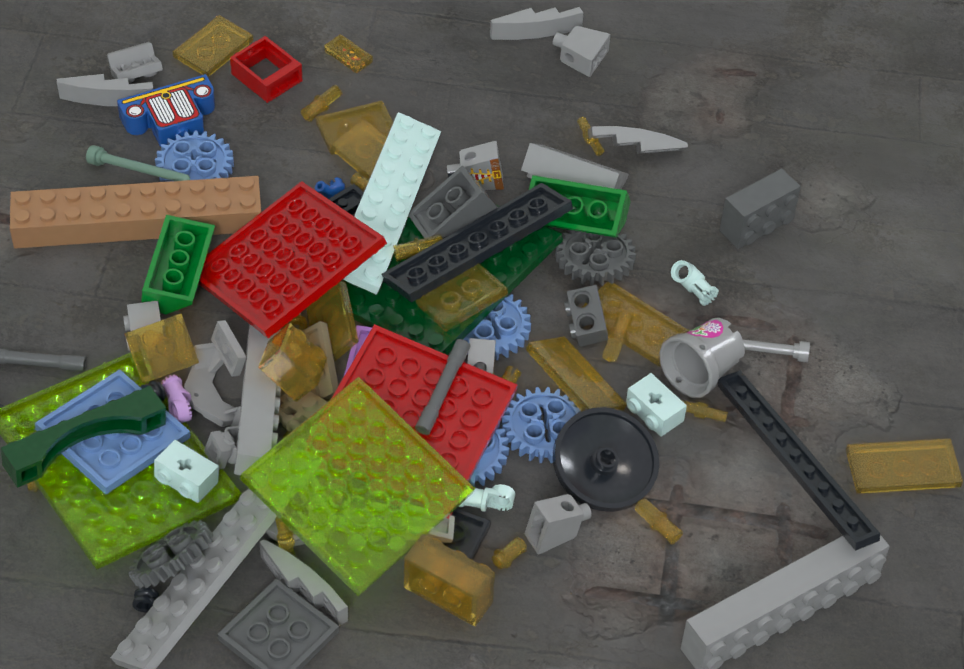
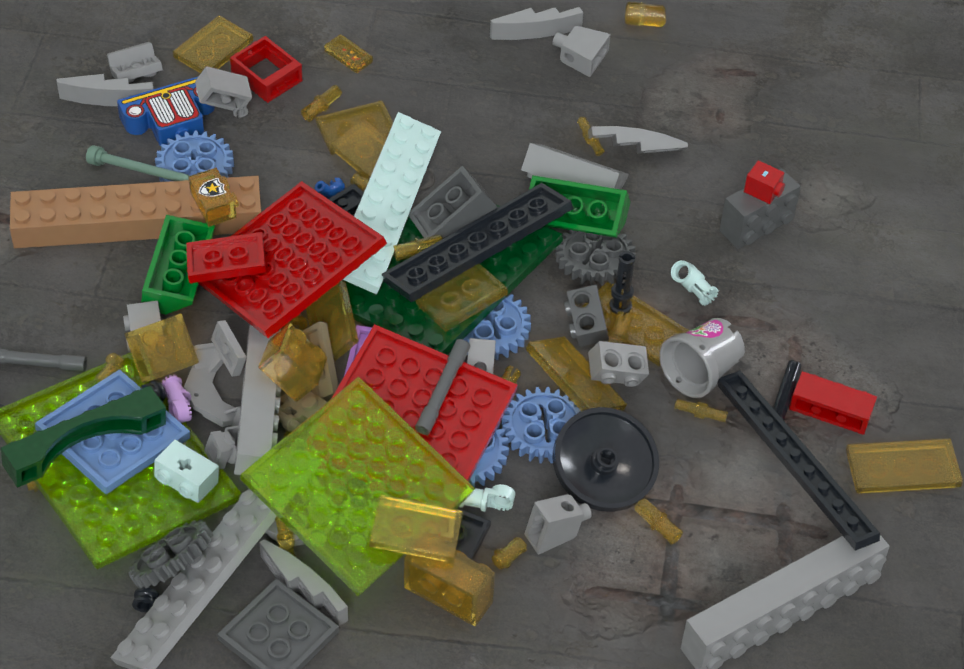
light grey torso [447,141,504,190] -> none
light aqua brick [626,373,687,437] -> none
light grey piece [743,339,810,362] -> none
none -> clear yellow arm [95,353,124,382]
none -> red plate [186,232,266,283]
none -> clear yellow brick [188,167,239,227]
none -> light grey hinge [195,66,252,118]
none -> clear yellow tile [369,494,463,563]
none -> light grey brick [588,341,649,387]
none -> black pin [609,251,635,315]
none -> clear yellow arm [625,2,666,27]
none -> red brick [744,160,785,204]
none -> black axle [773,360,802,420]
none -> red brick [789,371,877,435]

